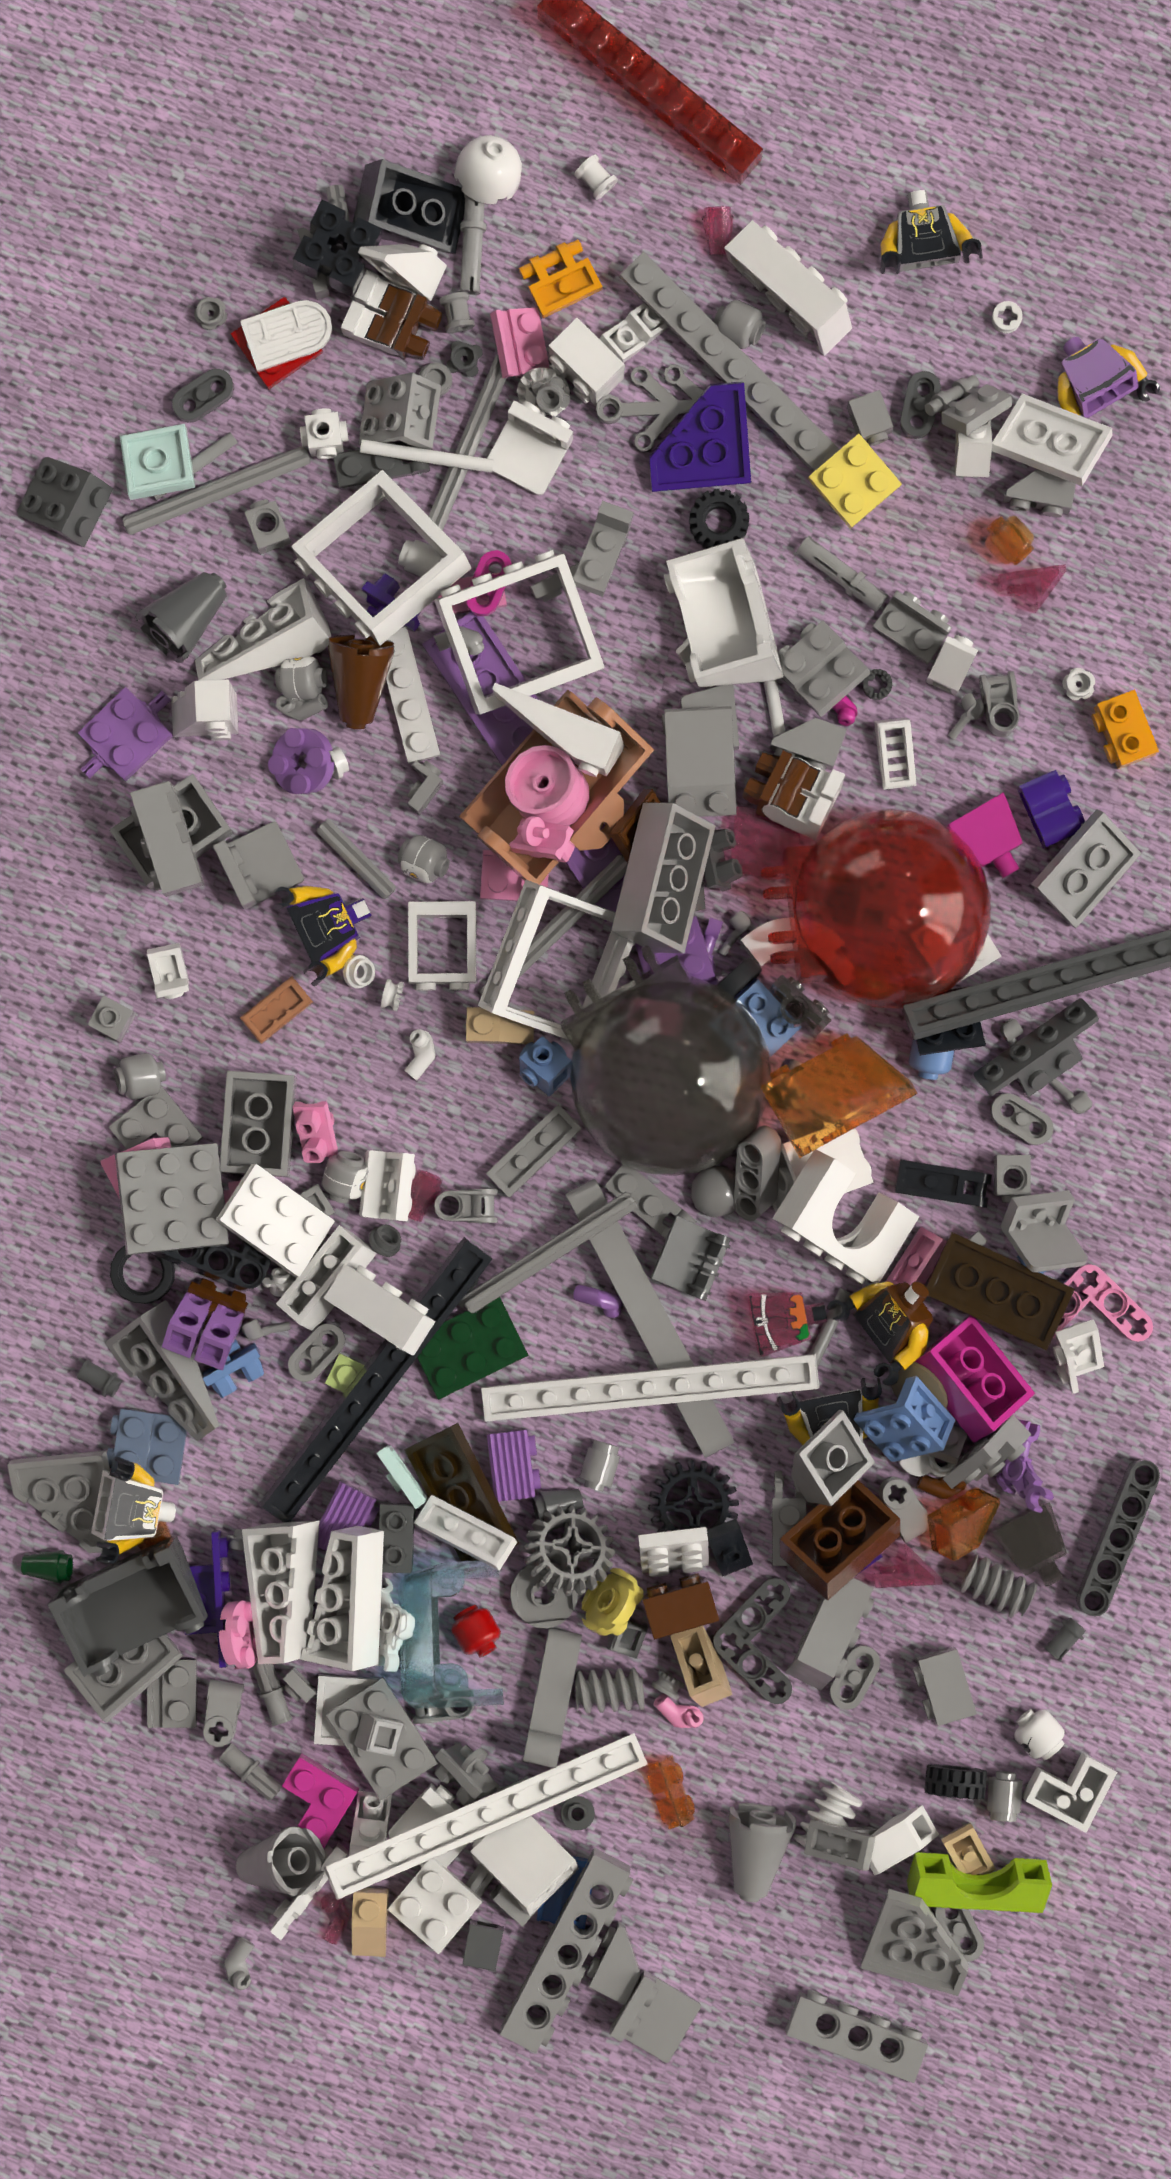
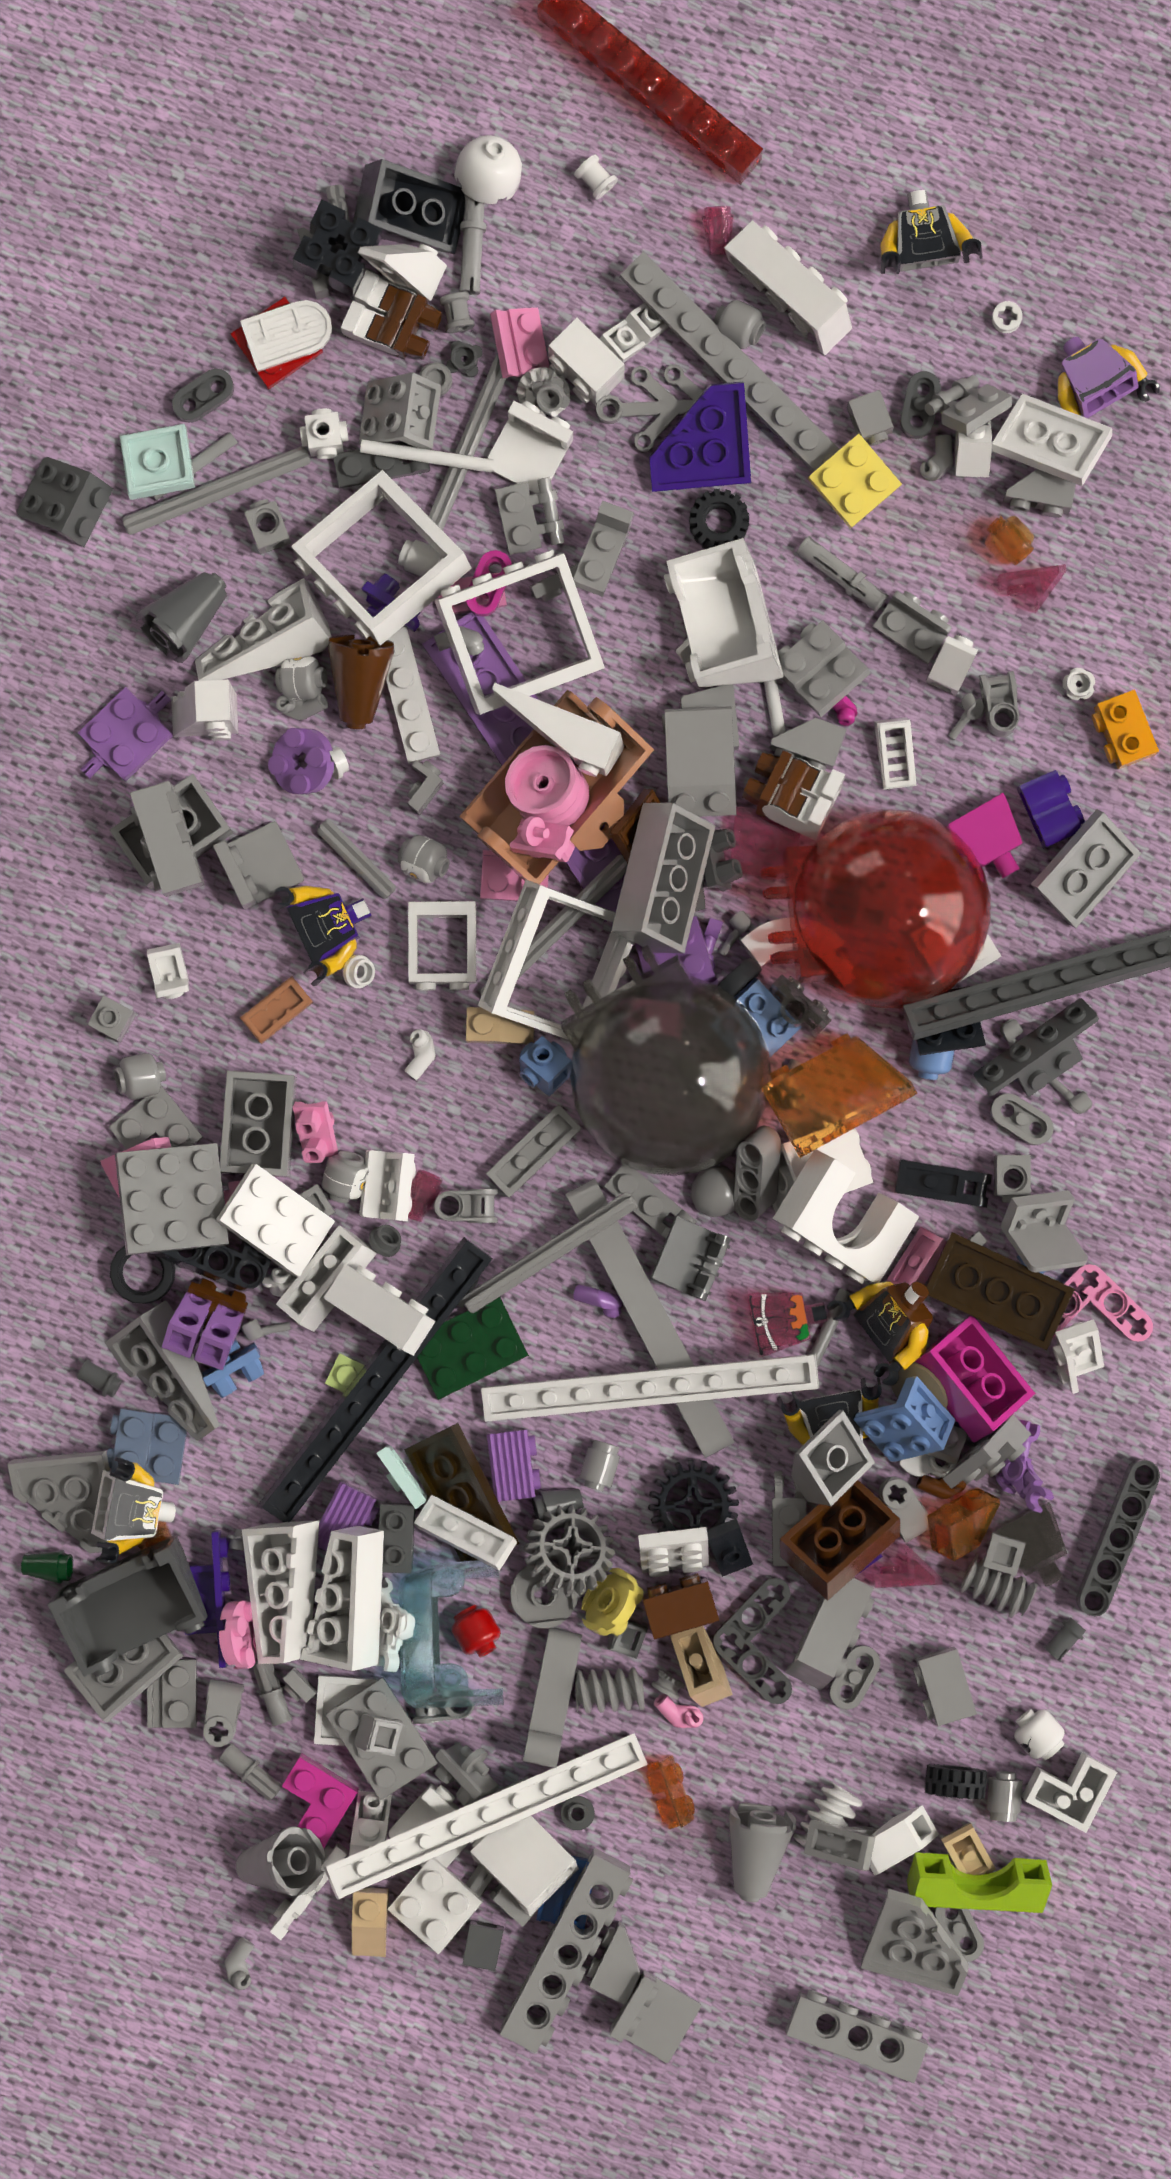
light grey plate [194,297,227,330] -> none
light grey plate [288,1324,345,1382] -> none
clear pink arm [320,1893,350,1945] -> none
white bush [381,979,404,1011] -> none
light orange plate [518,239,603,319] -> none
dark grey bush [862,669,893,700] -> none
none -> light grey plate [494,477,565,555]
none -> light grey arm [920,435,953,481]
none -> light grey plate [983,1532,1026,1576]

